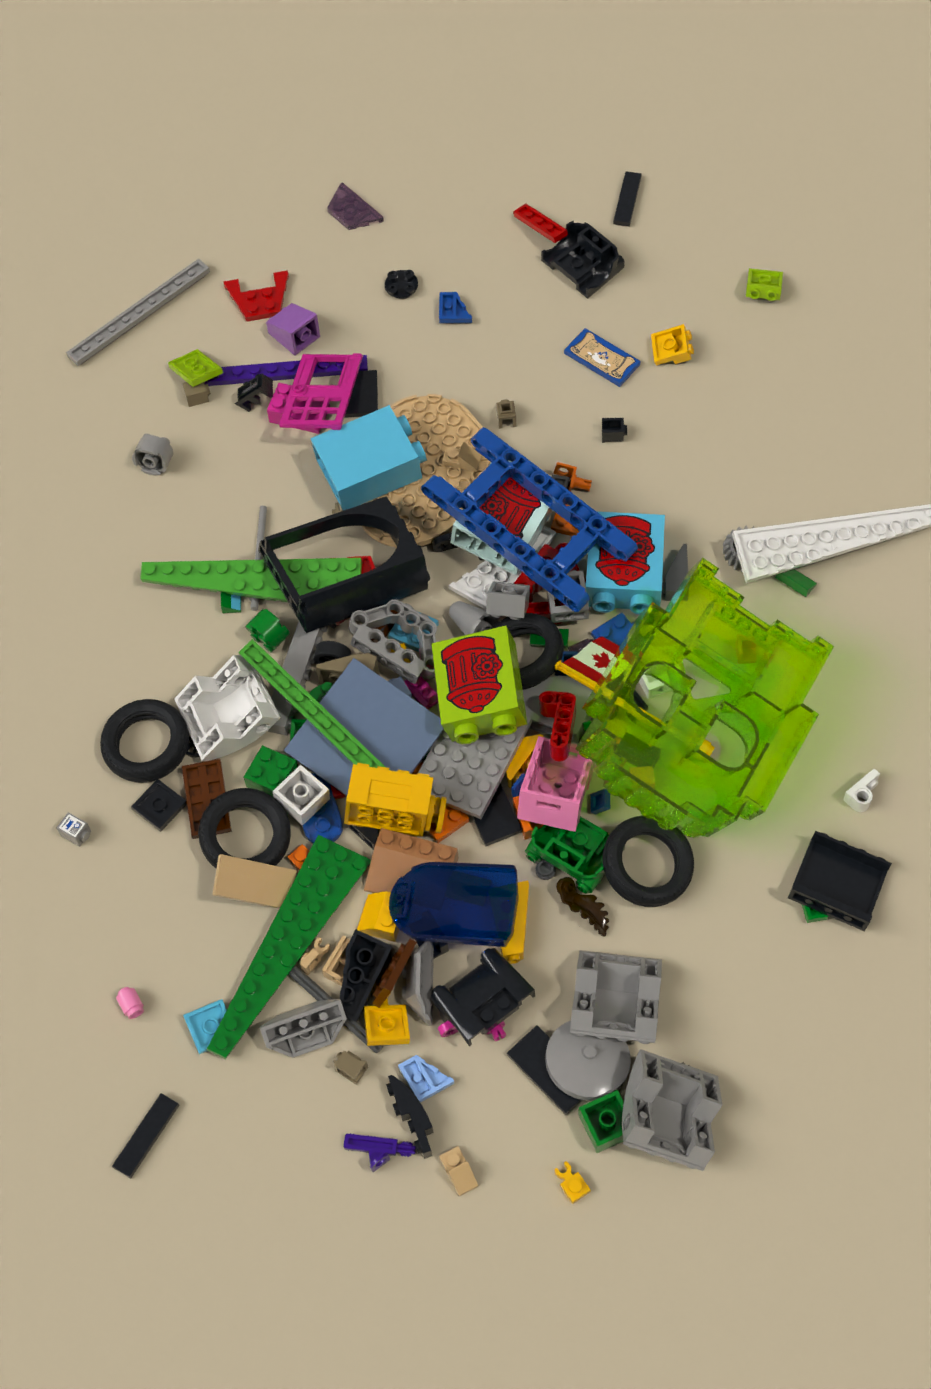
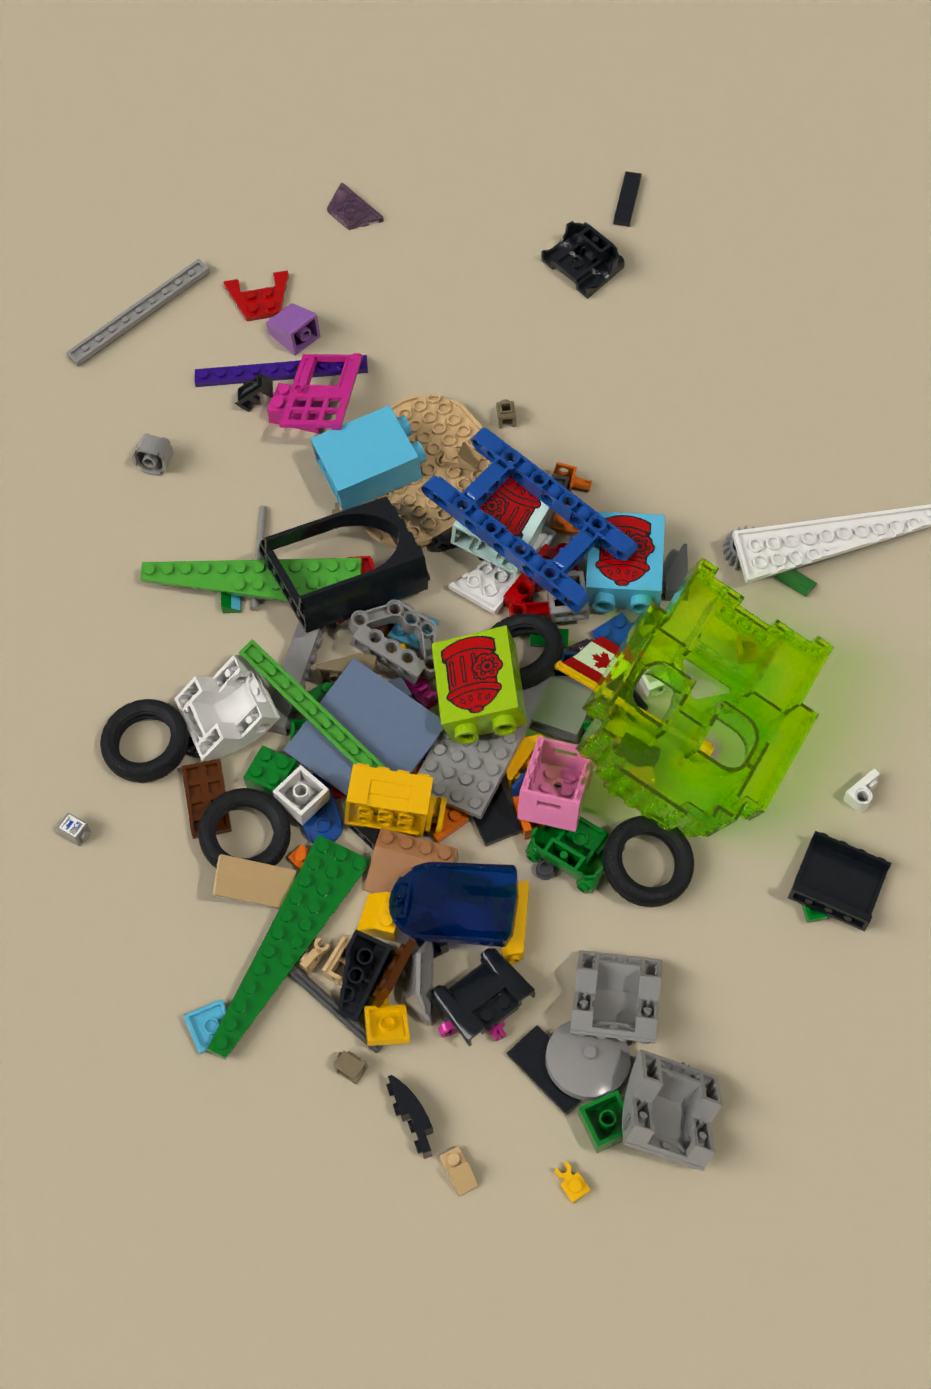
black tile [112,1093,179,1179] -> none
bright pink brick [116,987,144,1019] -> none
black plate [131,779,187,832] -> none
lime tile [168,349,223,387] -> none
dark tan brick [182,382,211,407] -> none
green brick [245,608,290,653] -> none
light grey wedge [260,998,347,1058] -> none
black tyre [313,641,351,664] -> none
black tile [344,370,378,418] -> none
dark purple piece [344,1133,416,1172] -> none
black dish [385,270,418,298] -> none
light blue wing [398,1055,454,1103] -> none
blue wing [439,292,472,323] -> none
light grey cone [449,601,499,635] -> none
light grey brick [486,581,530,620] -> none
red plate [513,203,568,243] -> none
red beam [539,691,576,762] -> none
dark brown plant [556,877,609,937] -> none
tile [564,328,641,387] -> none
blue plate [590,789,611,814] -> none
black window [602,418,627,443] -> none
yellow plate [651,324,694,366] -> none
lime plate [746,268,783,301] -> none

